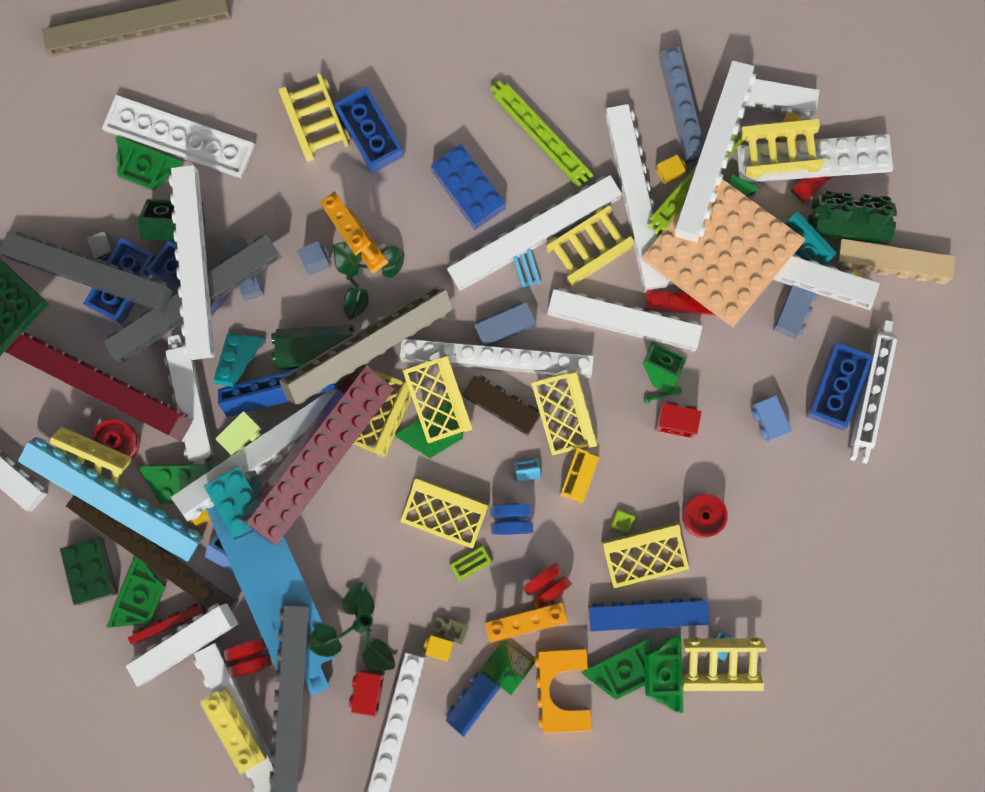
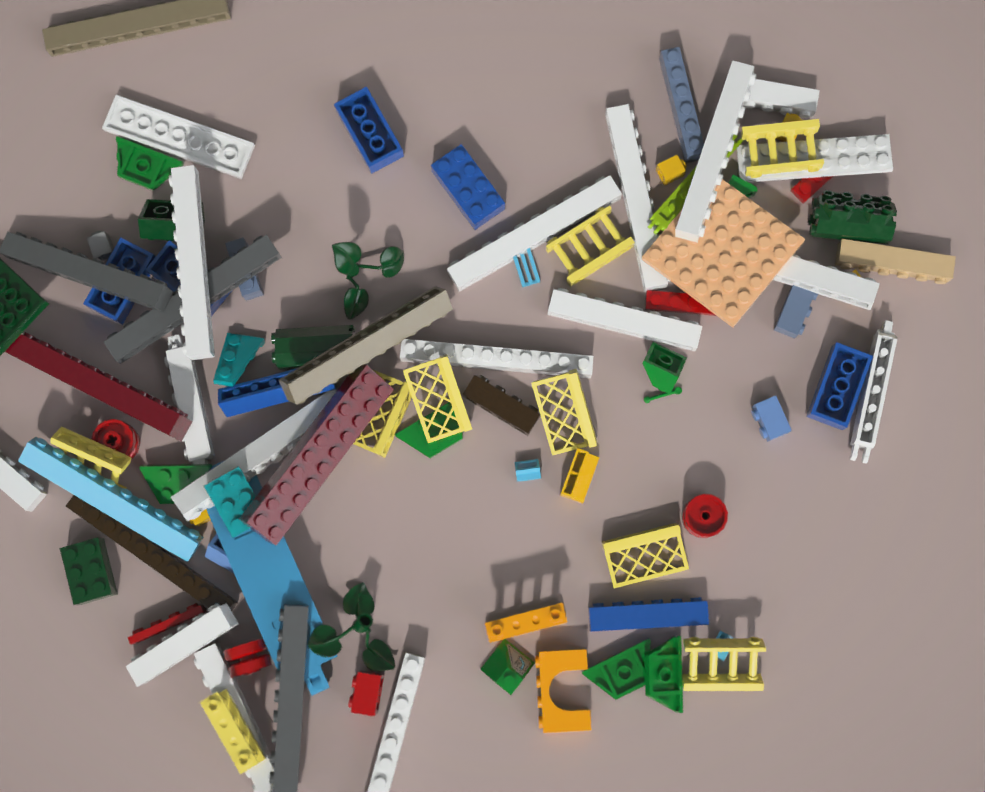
green wing [106,556,166,628] -> none
yellowish green brick [216,411,266,455] -> none
light yellow fence [278,74,350,162] -> none
sand blue brick [297,241,331,276] -> none
light orange fence [319,191,389,274] -> none
light yellow fence [400,477,489,549] -> none
yellow brick [423,635,454,661] -> none
olive plate [432,617,469,645] -> none
blue slope [445,672,500,737] -> none
lime tile [449,545,492,581] -> none
sand blue brick [474,302,536,346] -> none
lime hinge [490,80,593,189] -> none
blue wheel [490,503,533,535] -> none
red wheel [522,562,572,609] -> none
lime tile [610,509,636,535] -> none
red brick [655,401,702,439] -> none
teal plate [785,211,837,266] -> none

